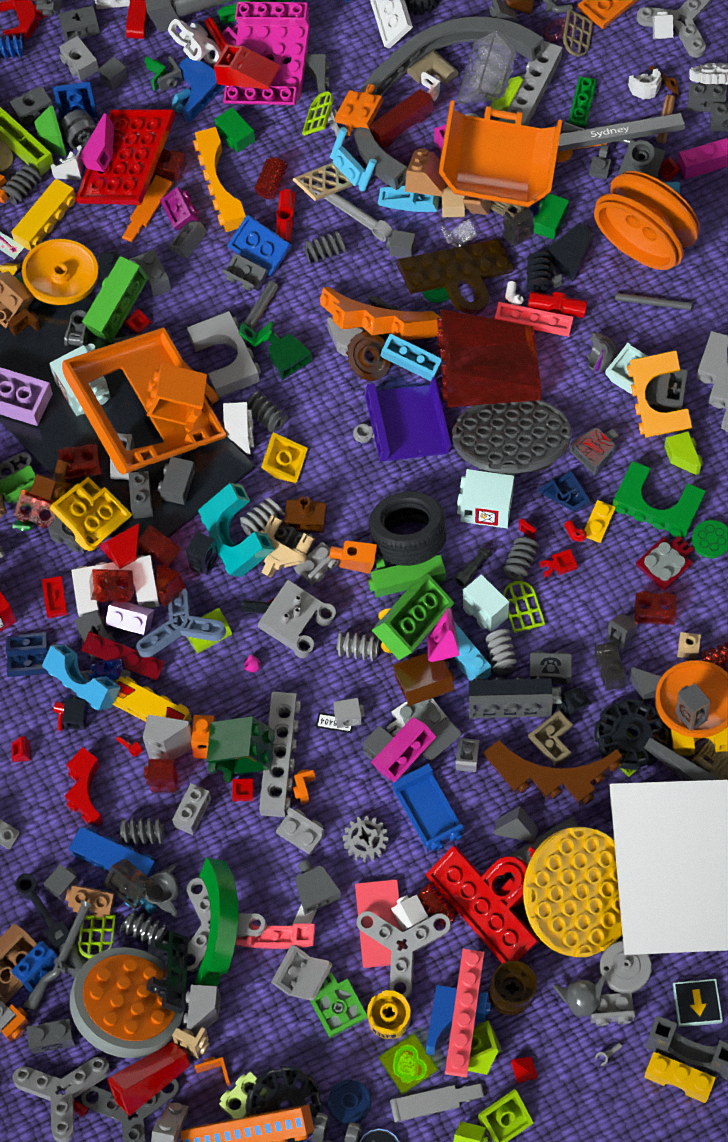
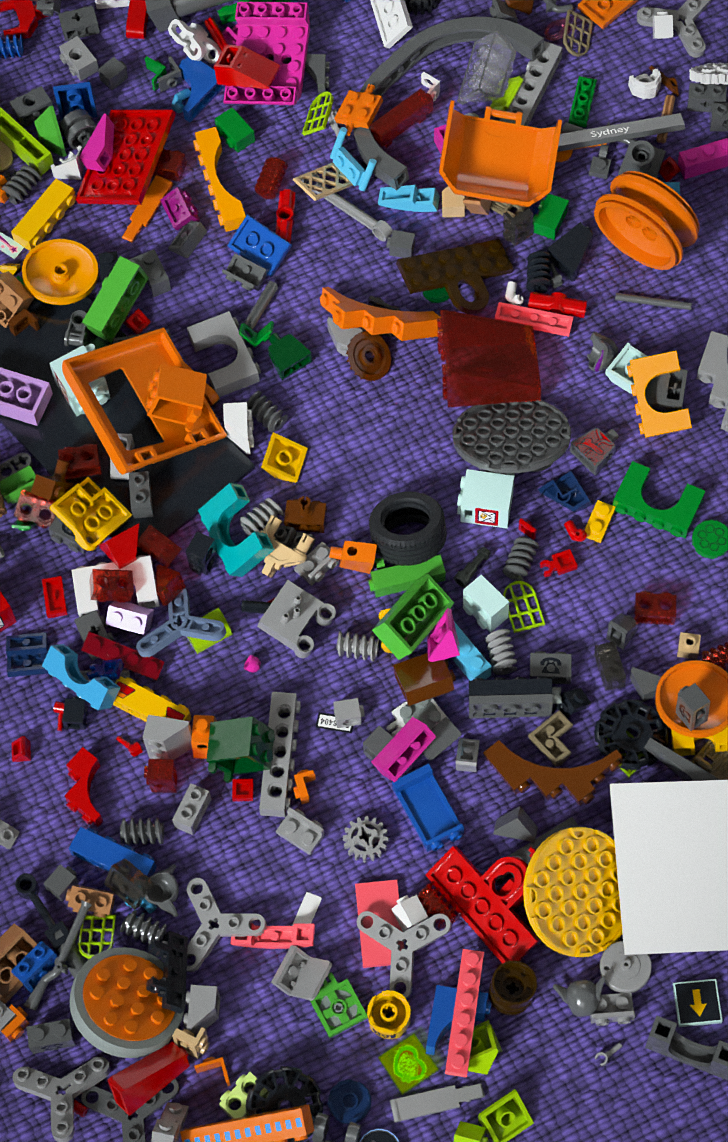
dark grey brick [158,457,196,505] -> none
green arch [194,857,238,986] -> none
dark grey torso [295,860,341,915] -> none
dark grey piece [304,231,346,264] -> none
light grey plate [353,424,374,443] -> none
dark purple panel [365,377,453,462] -> none
medium azure brick [380,334,442,381] -> none
medium nougat slope [405,149,447,197] -> none
dark tan brick [407,49,458,85] -> none
clear bracket [441,219,478,247] -> none
red slope [511,1057,538,1084] -> none
piece [636,536,695,591] -> none
yellow arch [644,1052,716,1103] -> none
lime slope [664,432,703,475] -> none

